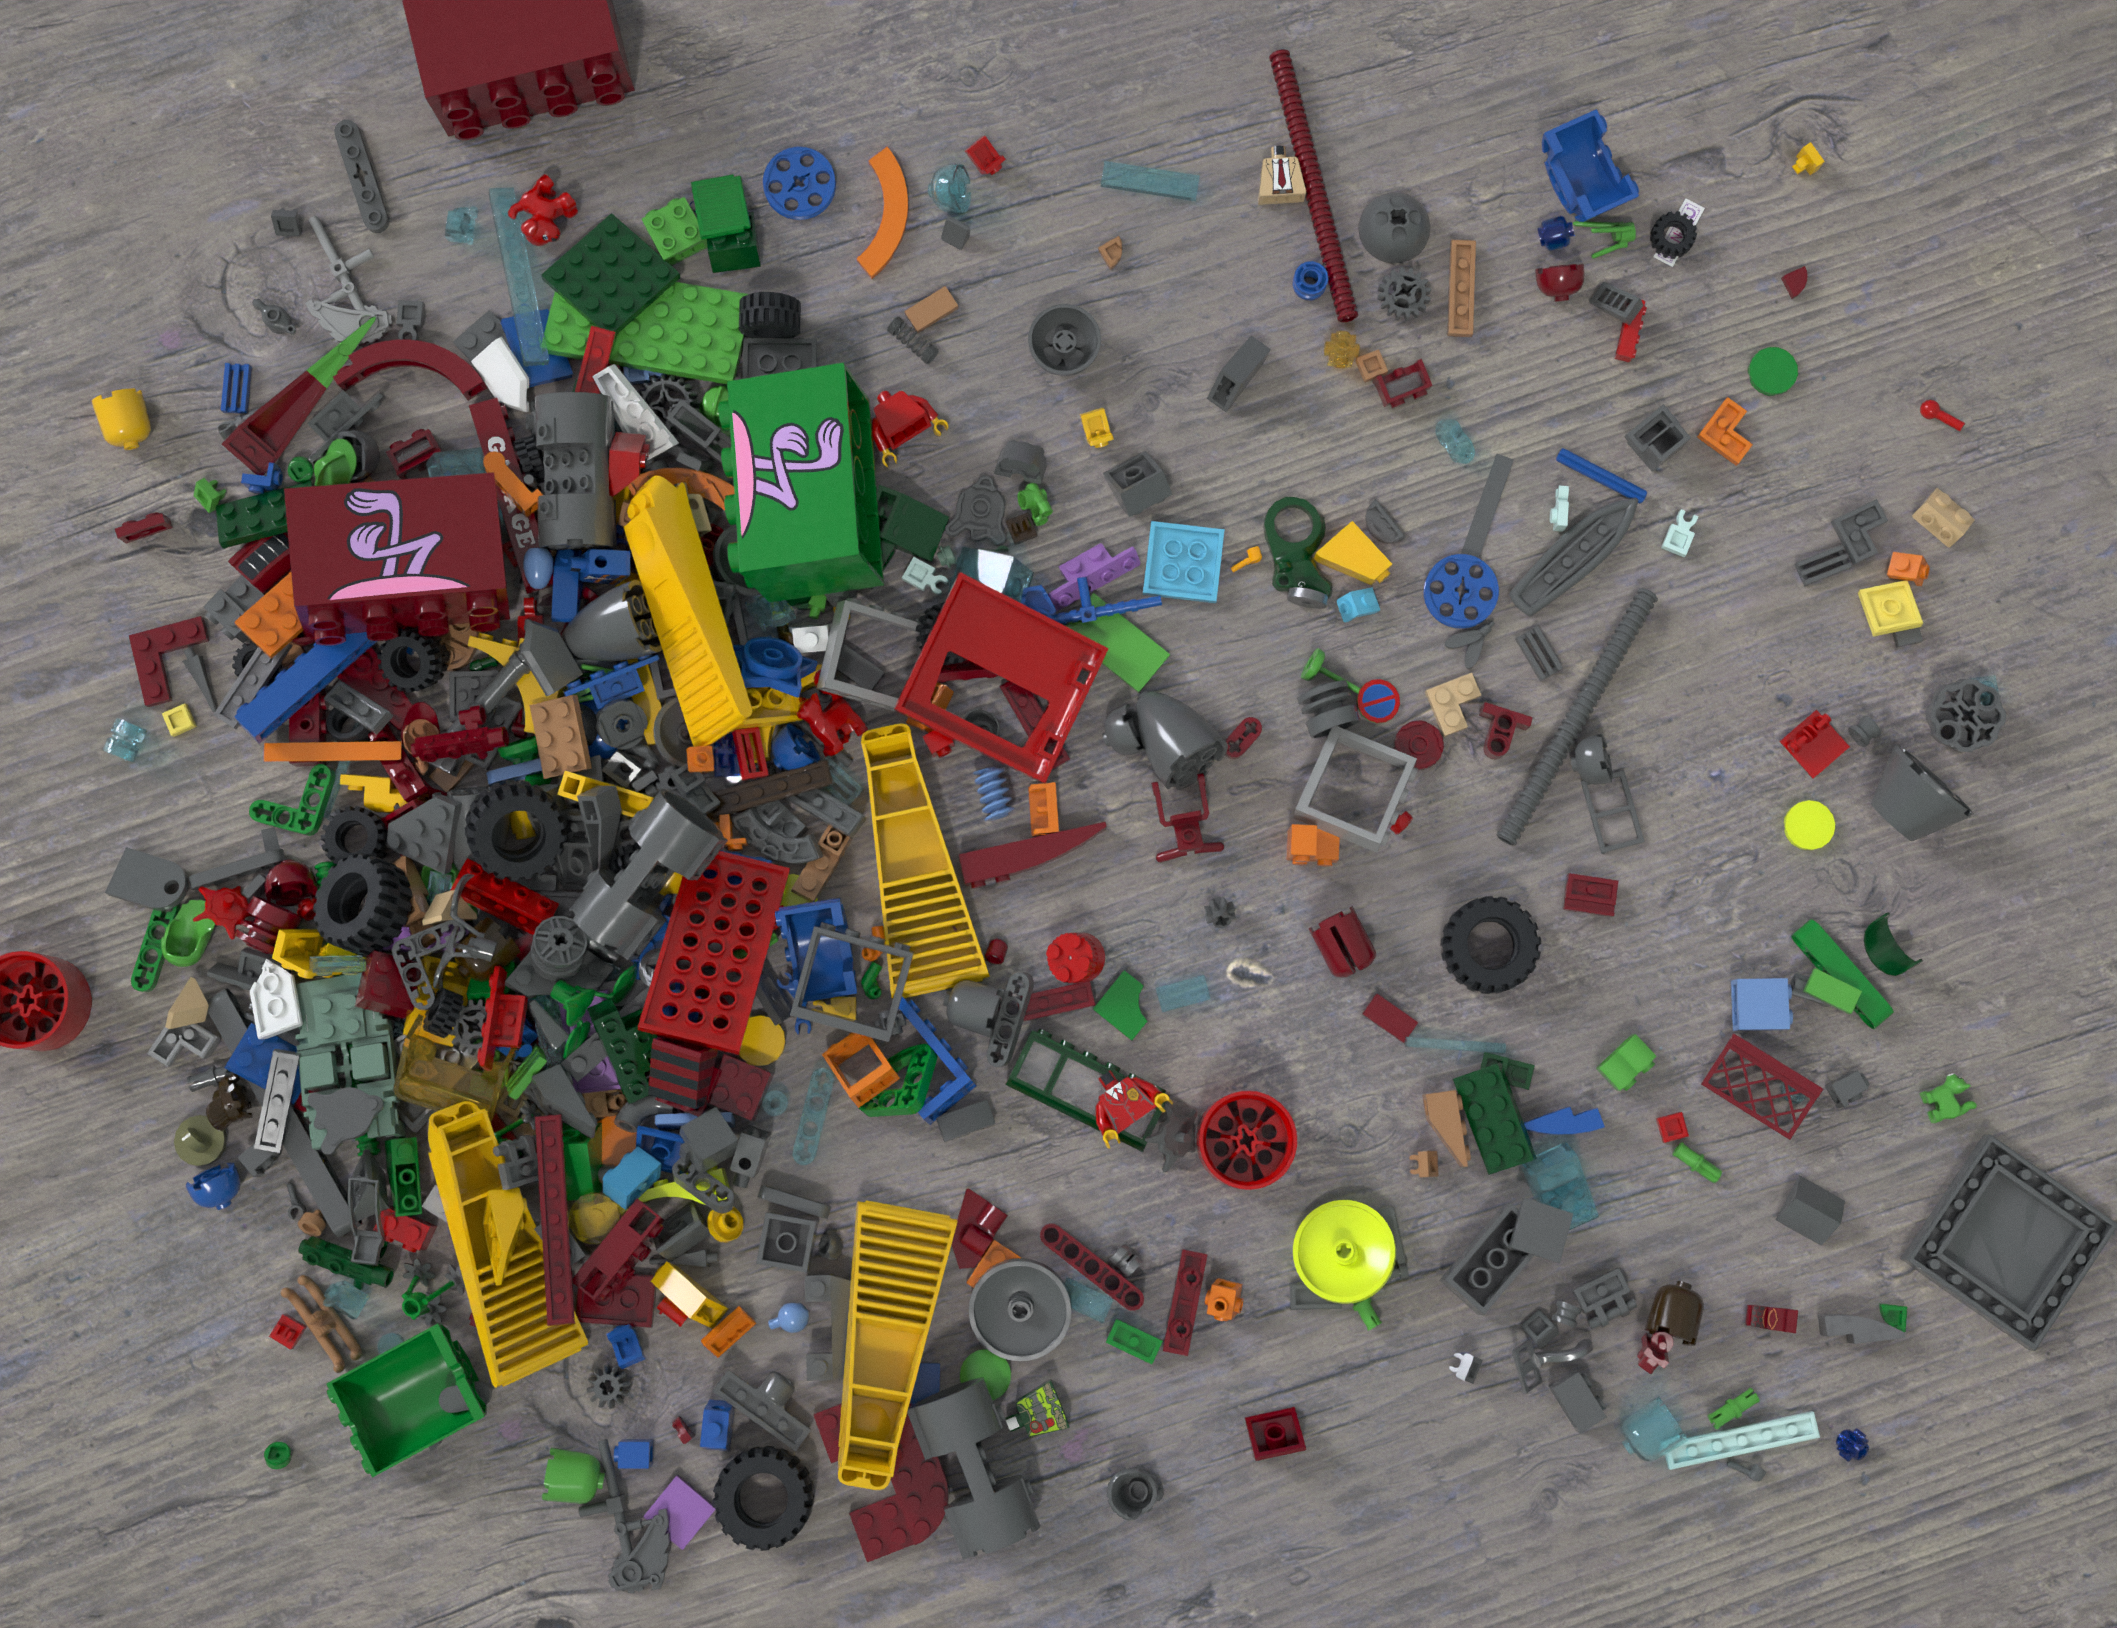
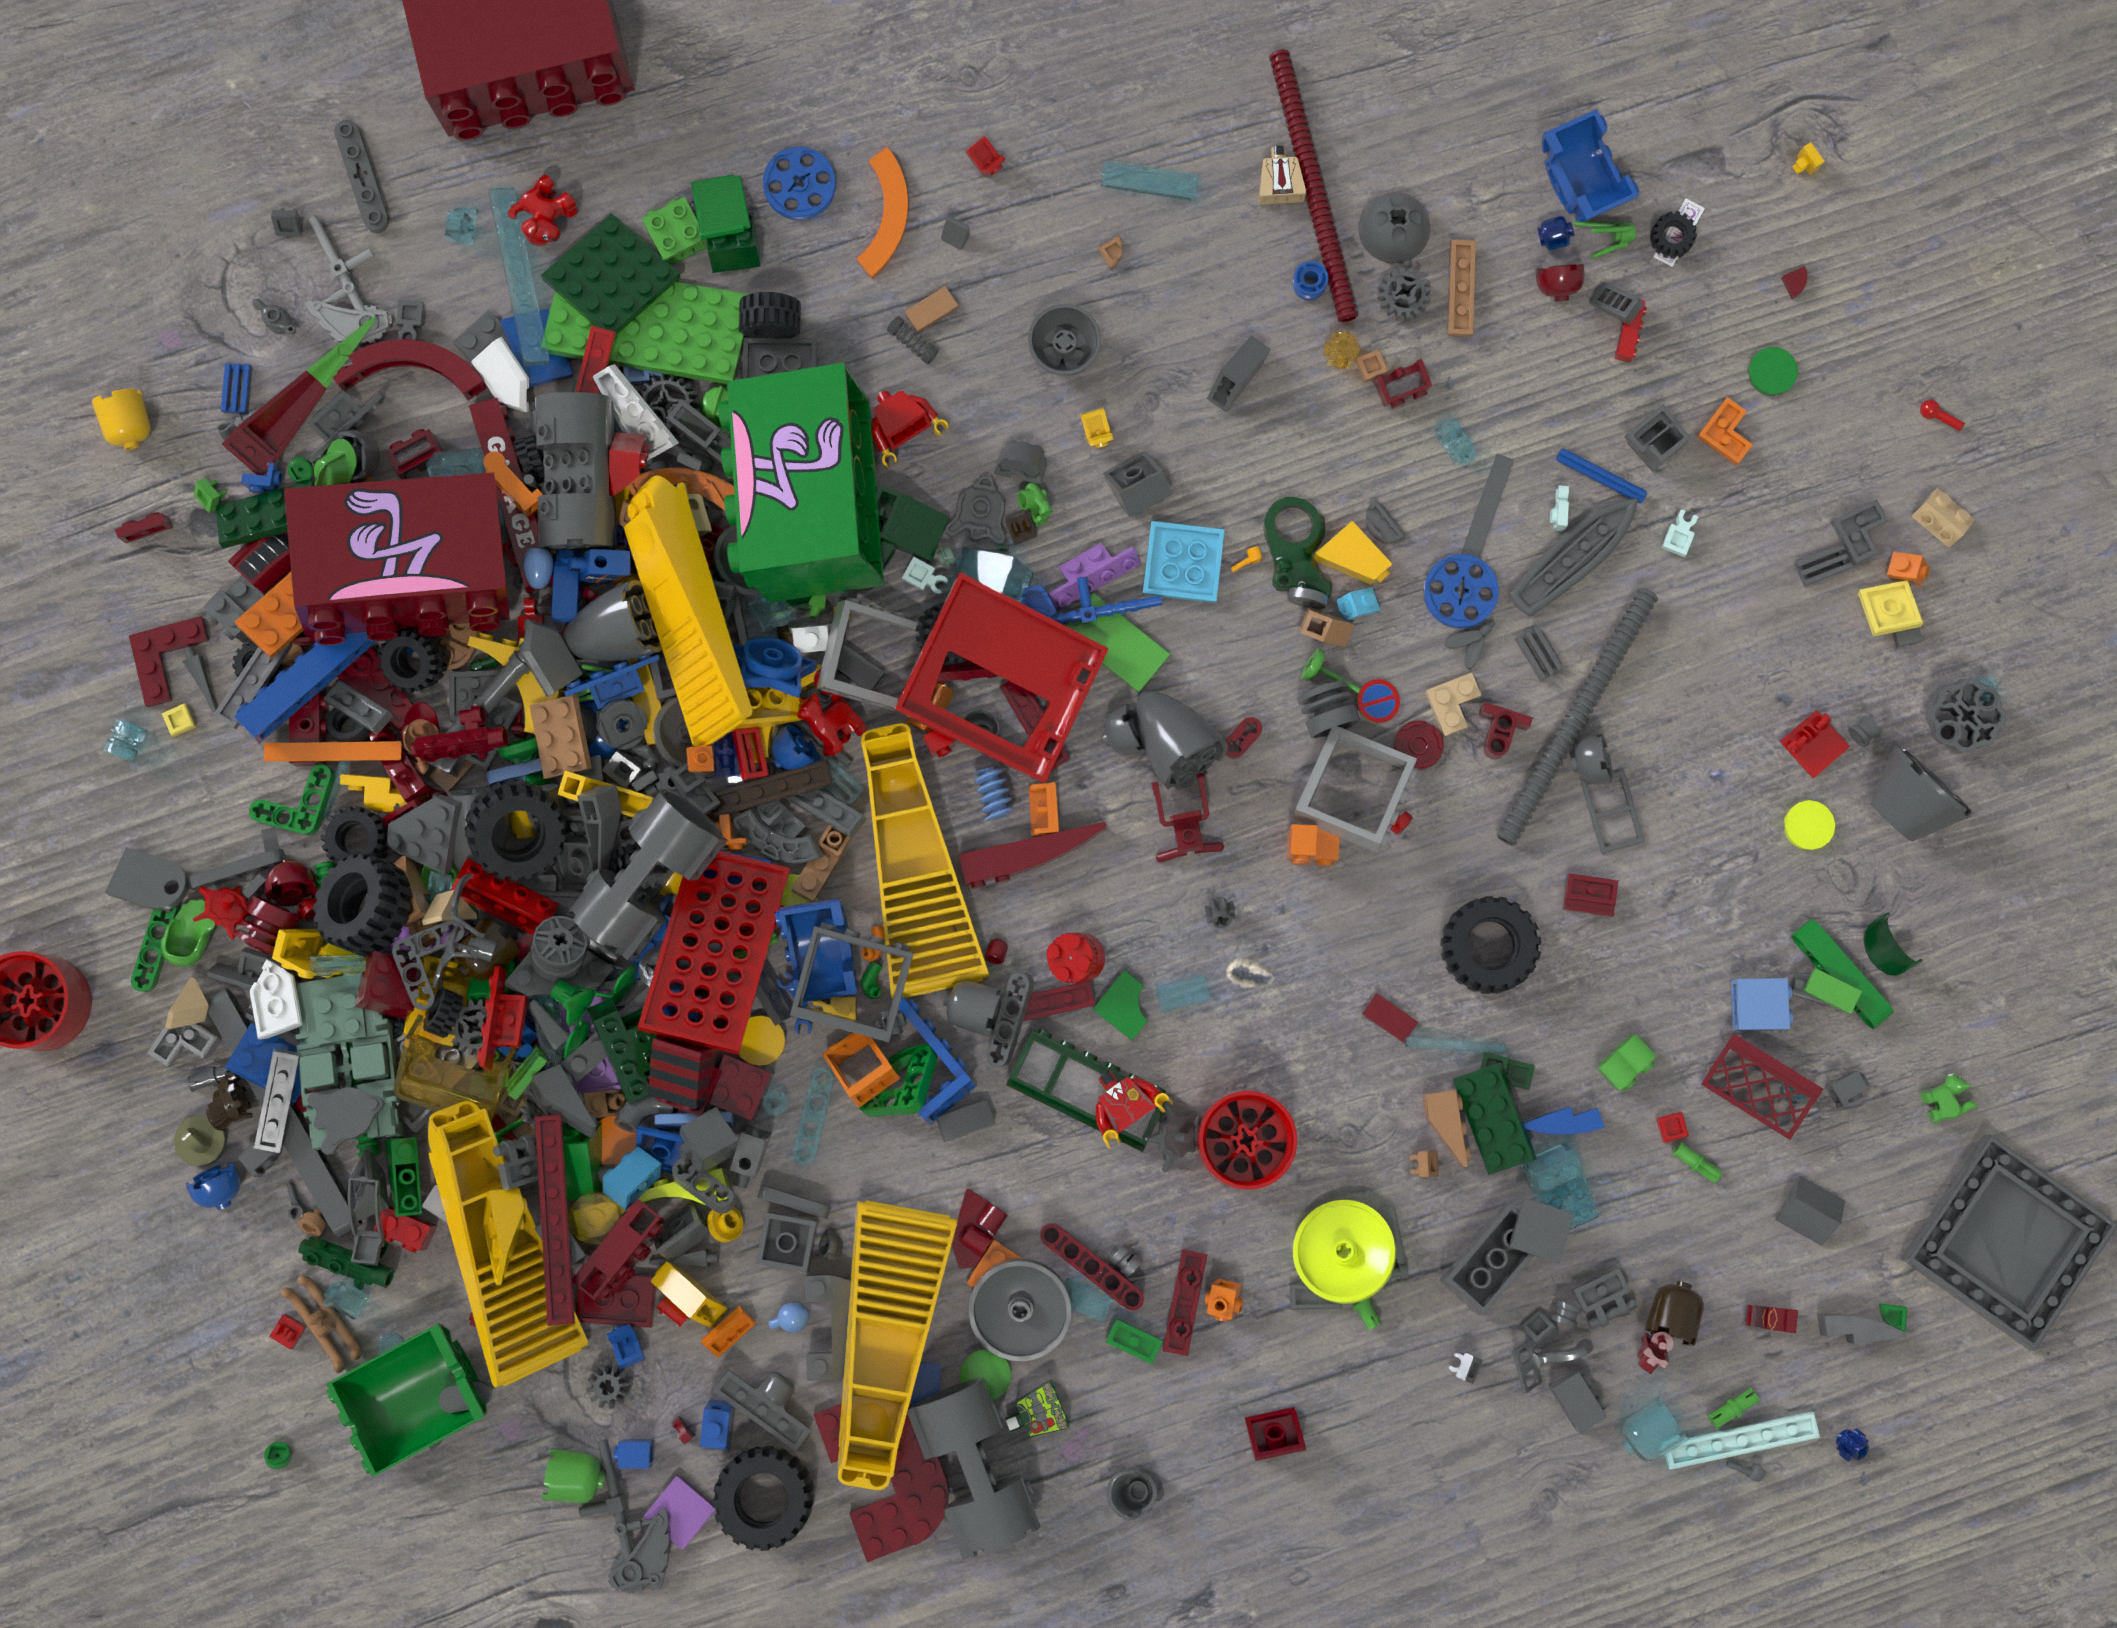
plant [402,1258,466,1326] -> none
clear light blue cylinder [928,164,971,214] -> none
dark red cylinder [1308,906,1376,978] -> none
none -> medium nougat slope [1299,606,1355,647]

